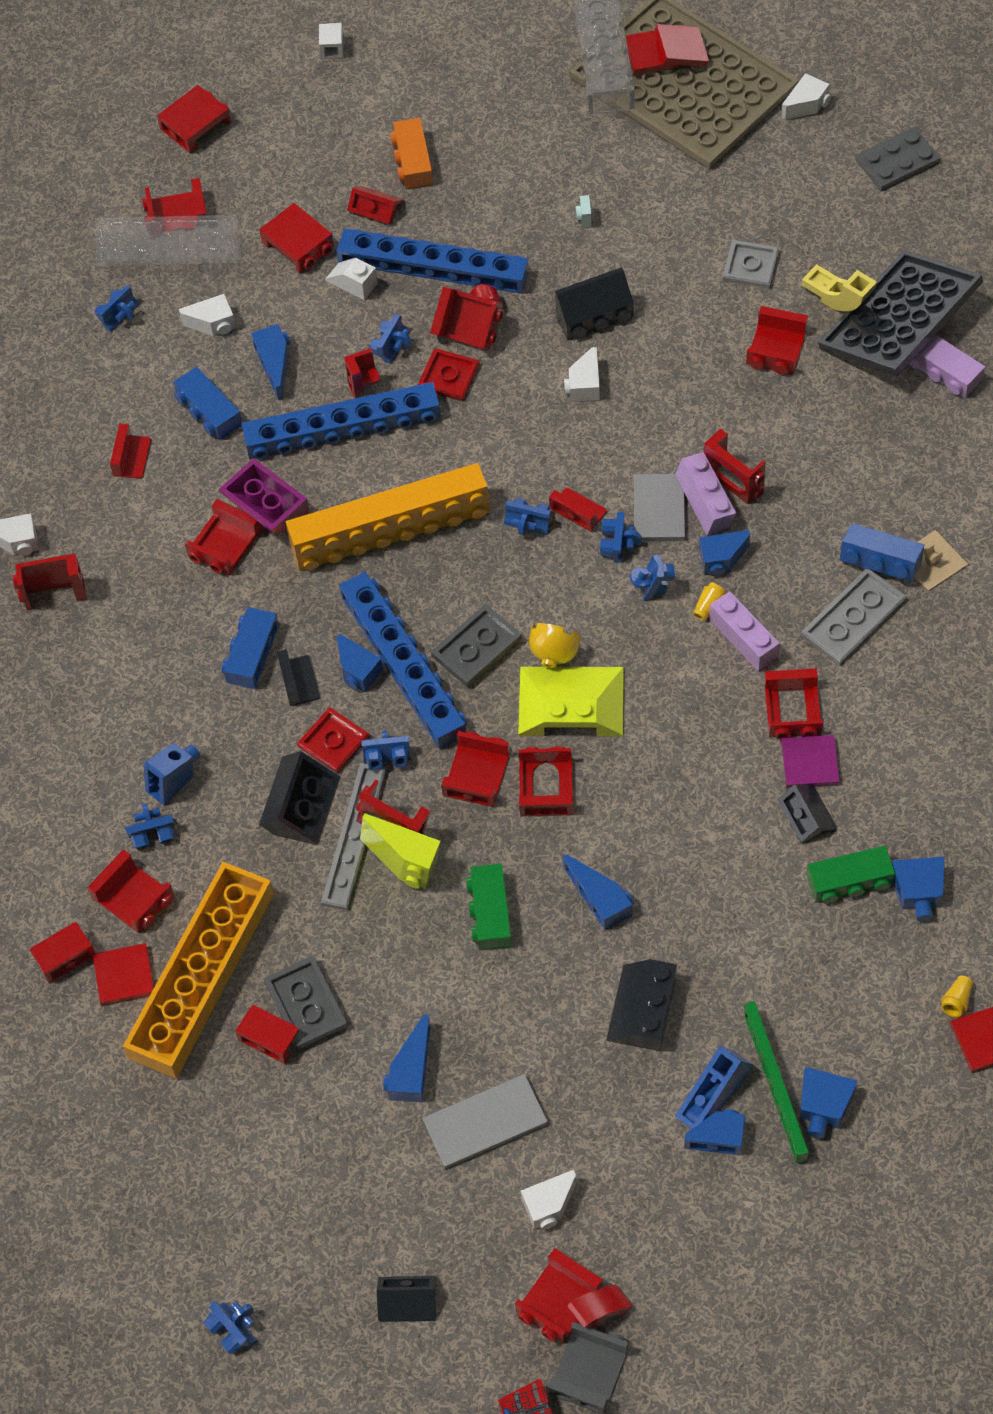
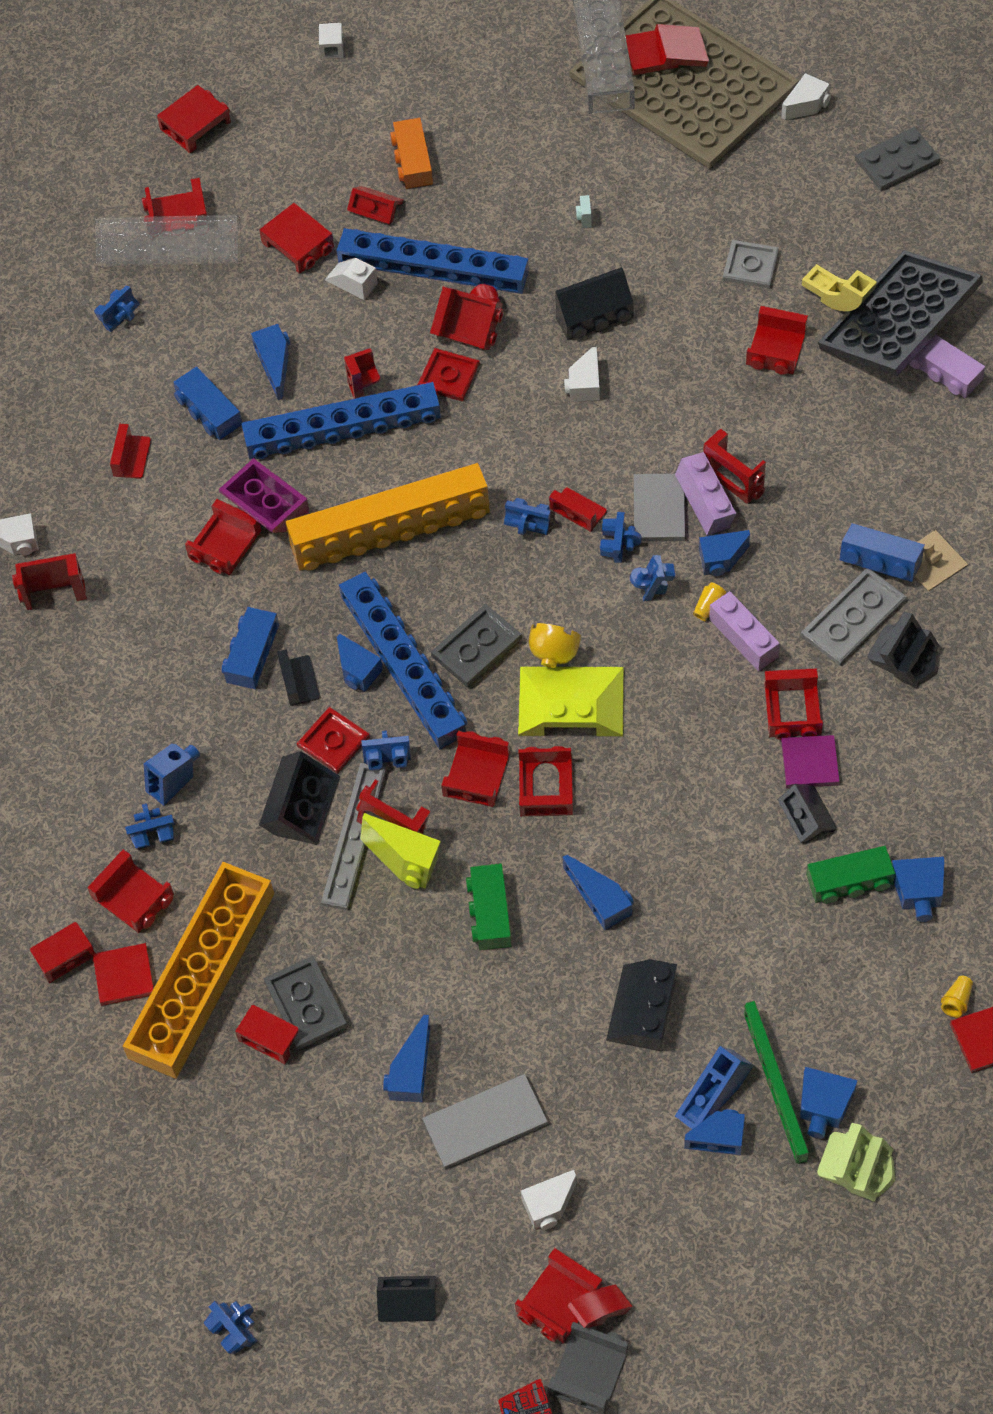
white slope [179,294,236,336] -> none
blue hips [369,315,412,364] -> none
none -> yellowish green piece [817,1123,895,1202]
none -> black piece [867,612,940,687]

